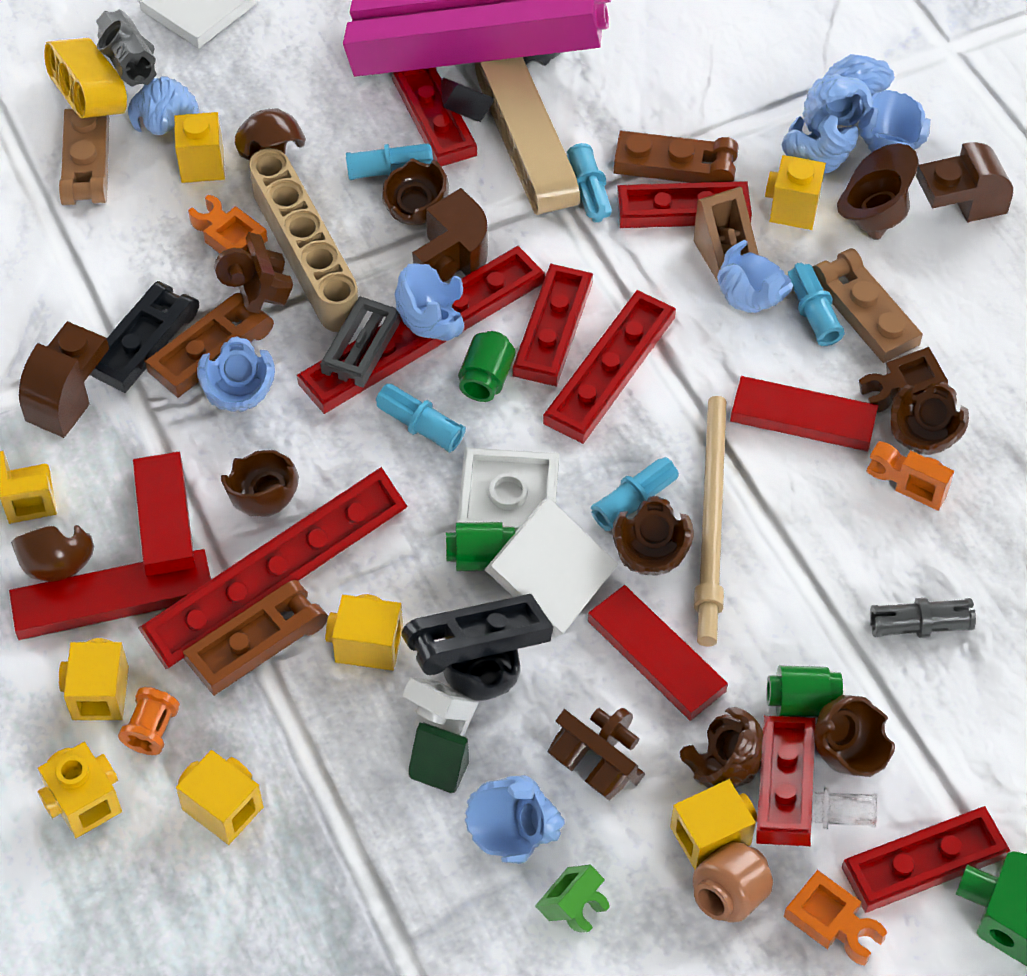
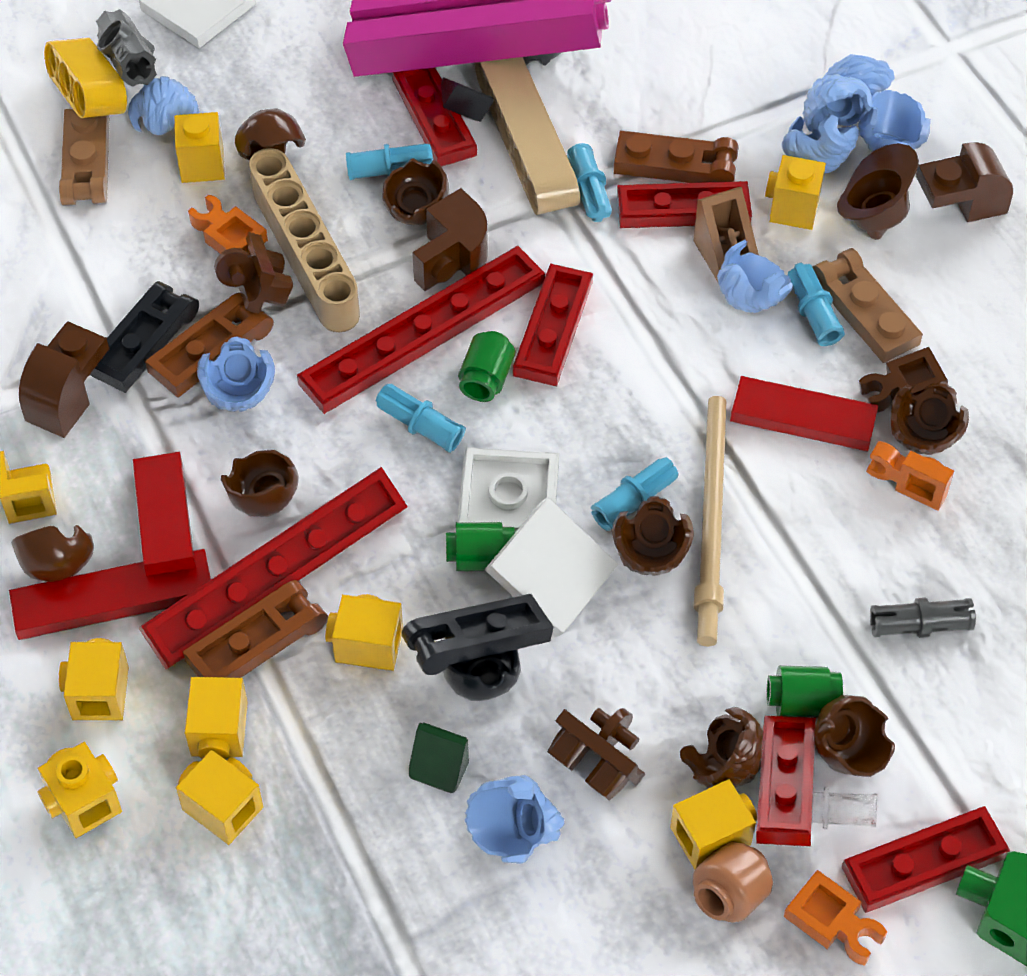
orange bush [118,687,180,755] -> none
dark grey tile [320,296,402,388] -> none
light blue hair [395,263,464,341] -> none
white bracket [402,677,479,736] -> none
bright green tile [535,864,610,932] -> none
red tile [543,290,676,444] -> none
red tile [588,585,728,721] -> none
none -> yellow brick [185,677,248,760]

